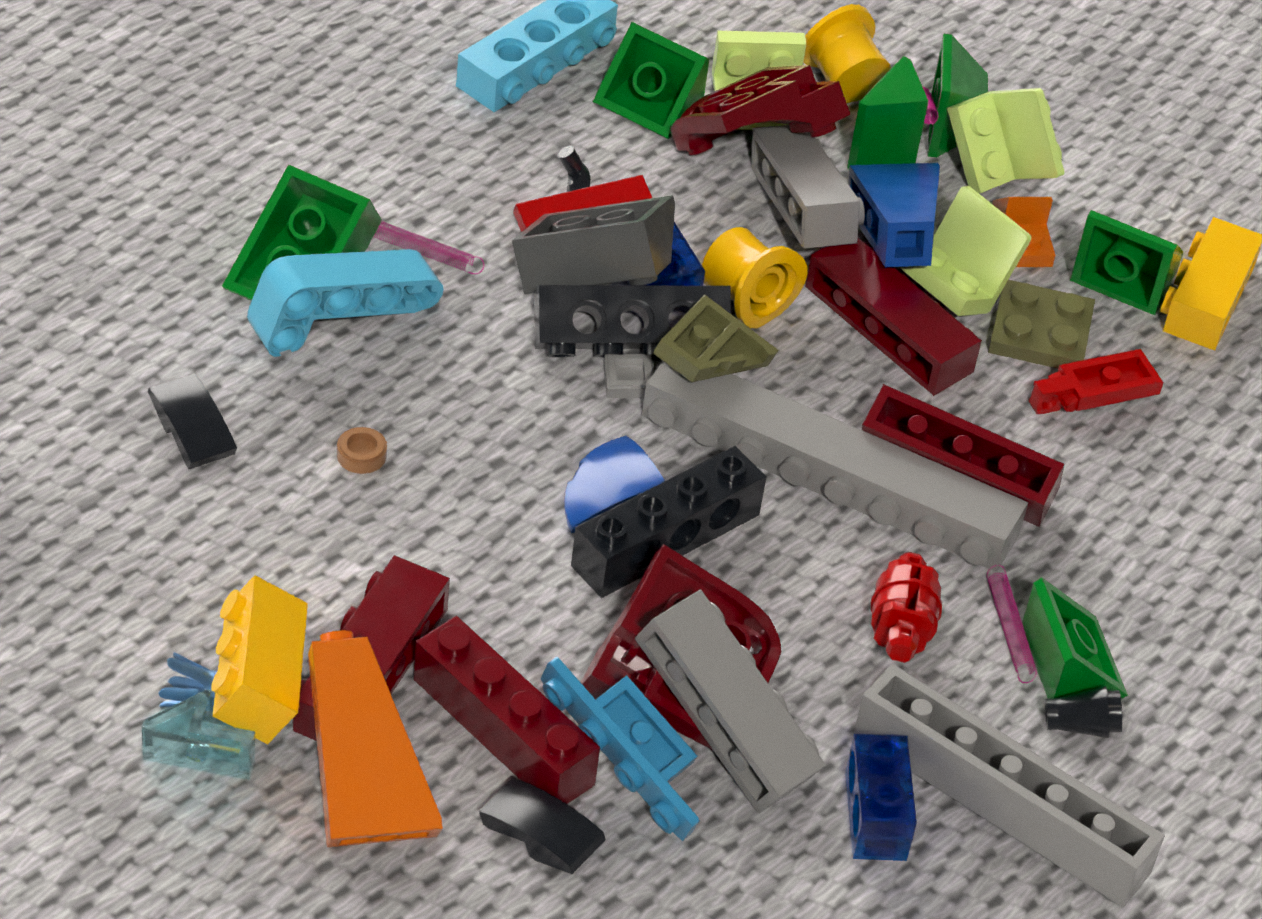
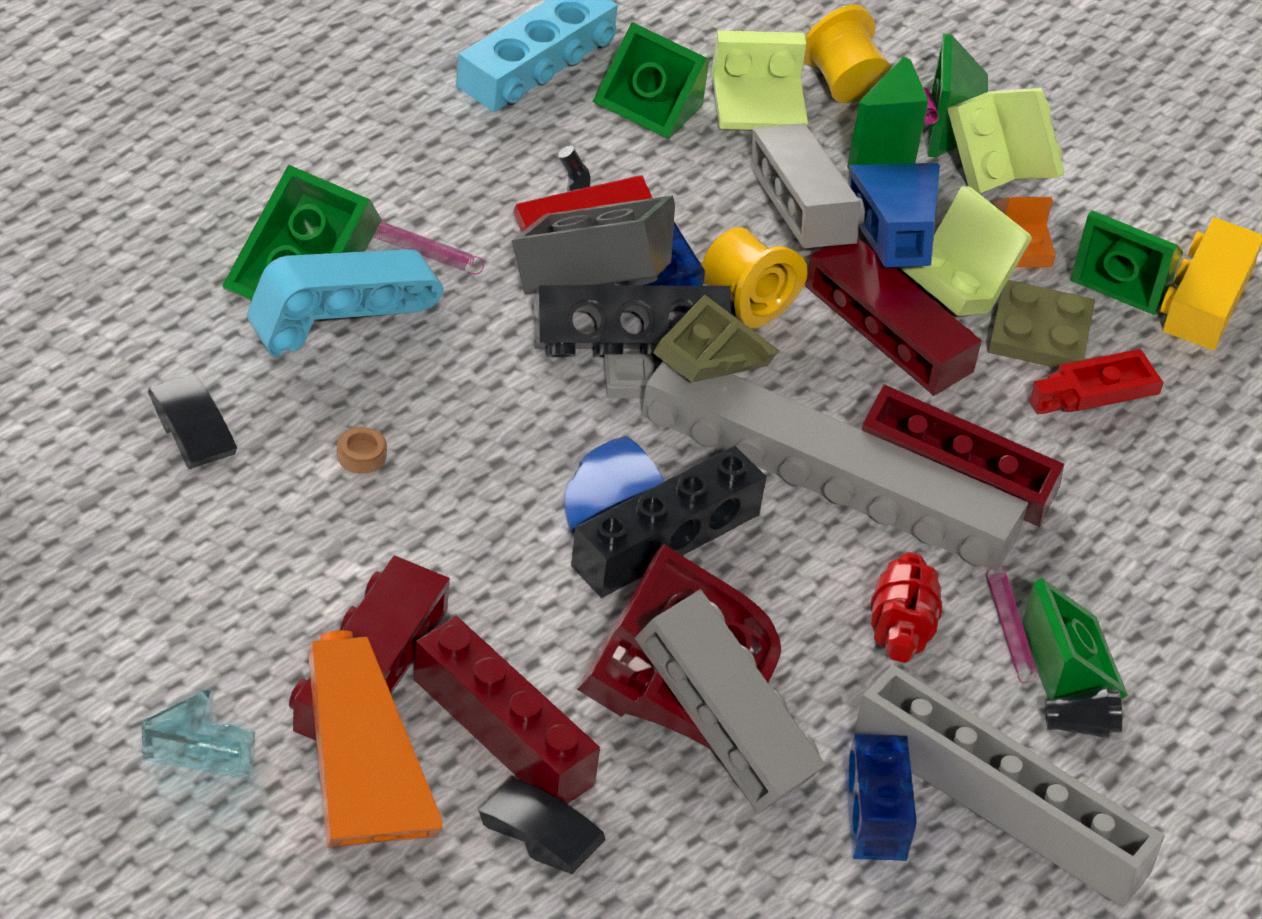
flat silver piece [158,652,217,710] -> none
yellow brick [211,575,308,745] -> none
dark azure bracket [541,657,700,841] -> none
dark red slope [671,65,851,156] -> none

